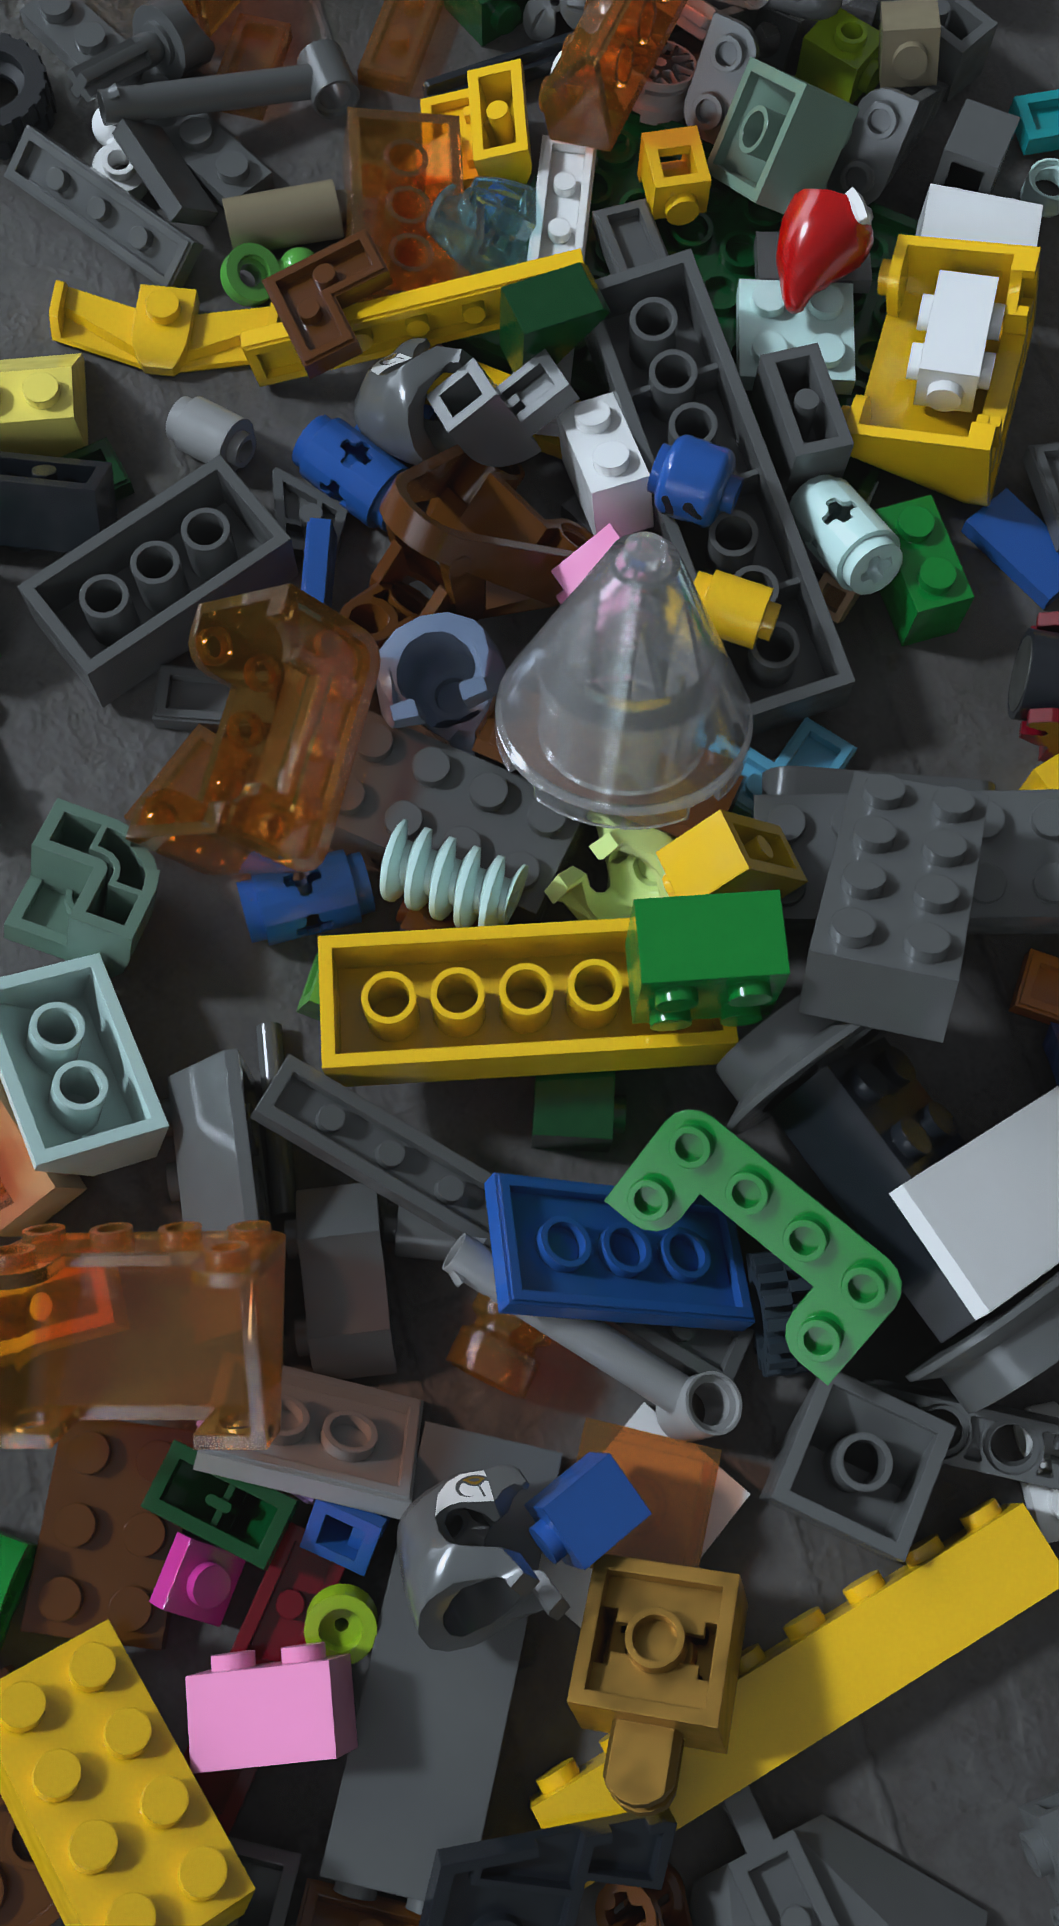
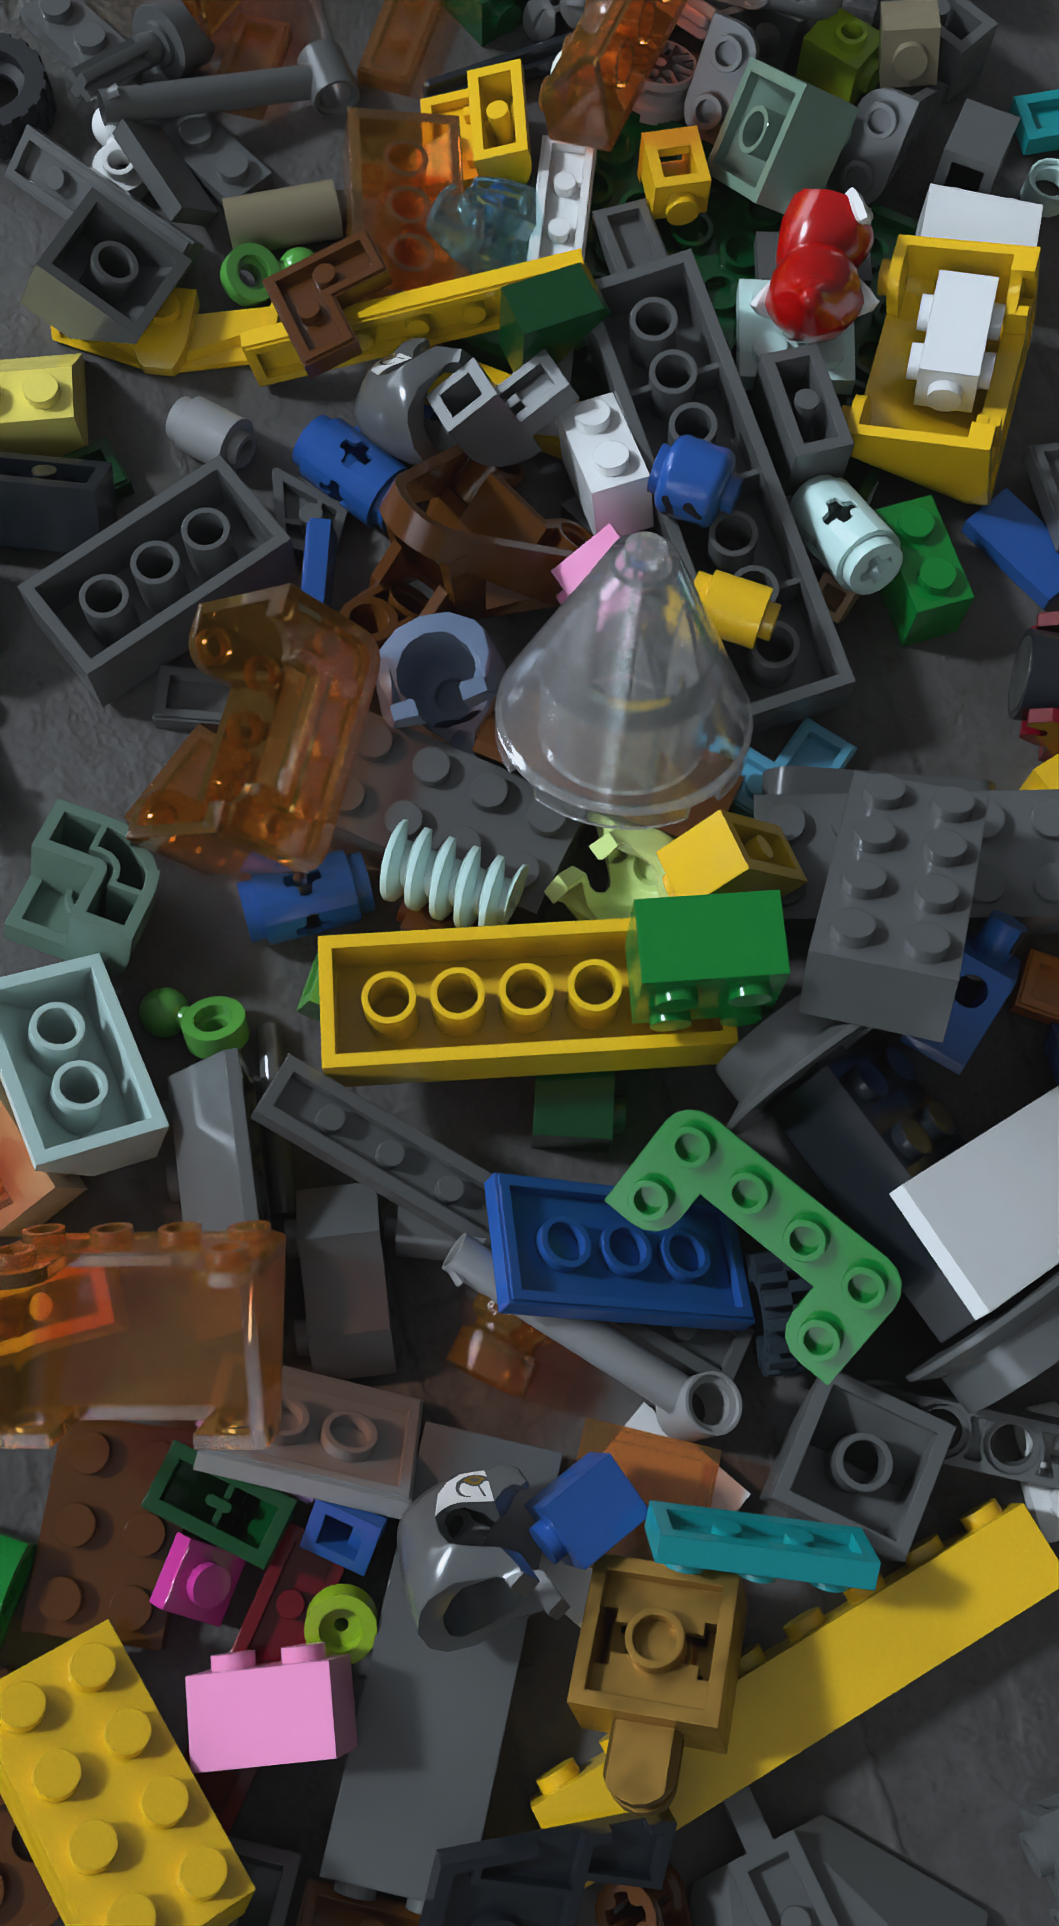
none -> dark grey slope [19,187,192,344]
none -> bright green plate [139,987,250,1059]
none -> teal plate [644,1500,881,1593]
none -> red hat [750,241,880,344]
none -> blue torso [900,910,1028,1075]

